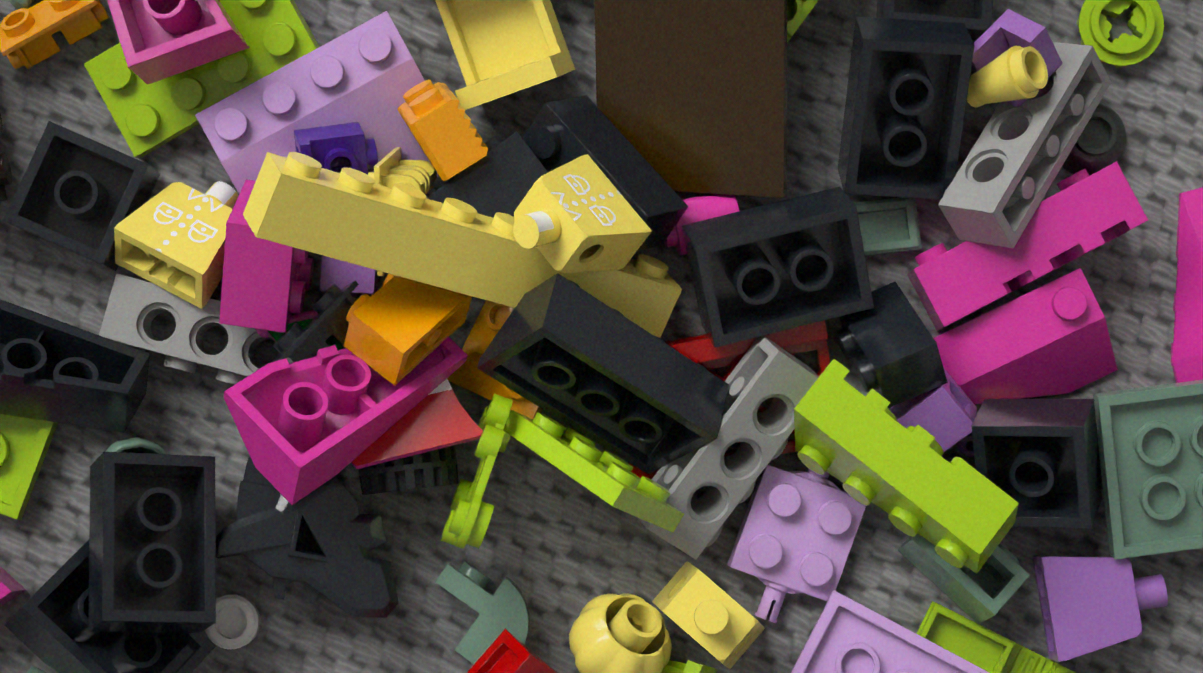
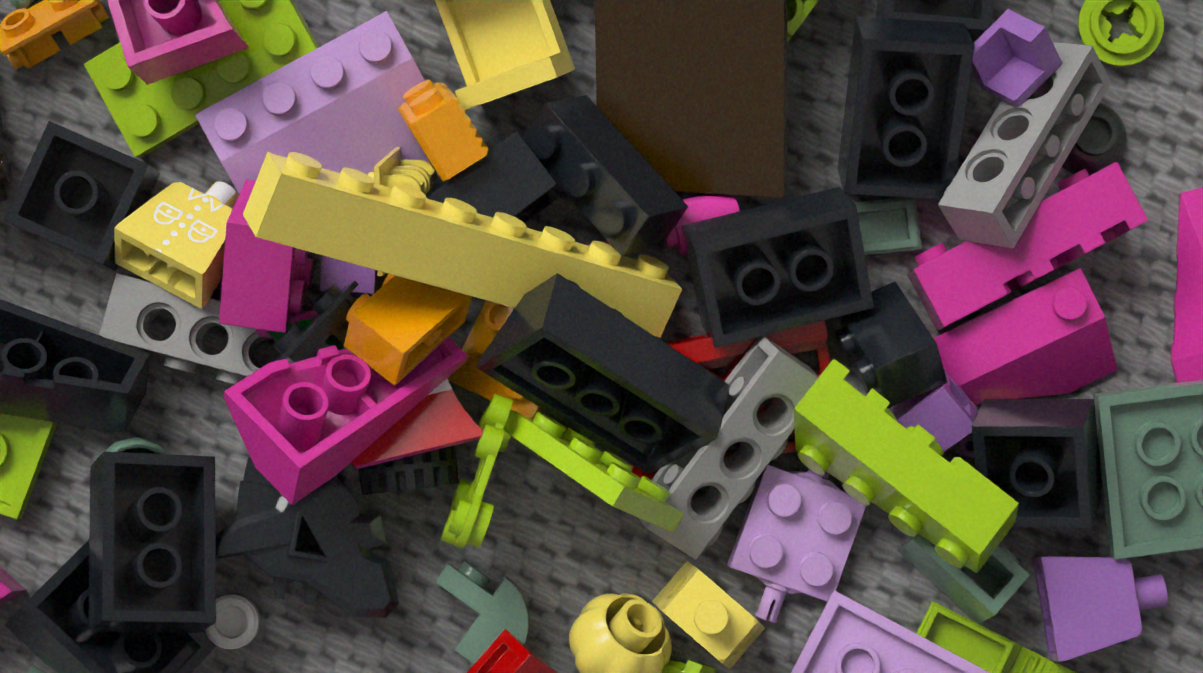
dark purple brick [293,122,378,175] -> none
light yellow torso [513,154,652,274] -> none
light yellow cone [967,45,1048,108] -> none

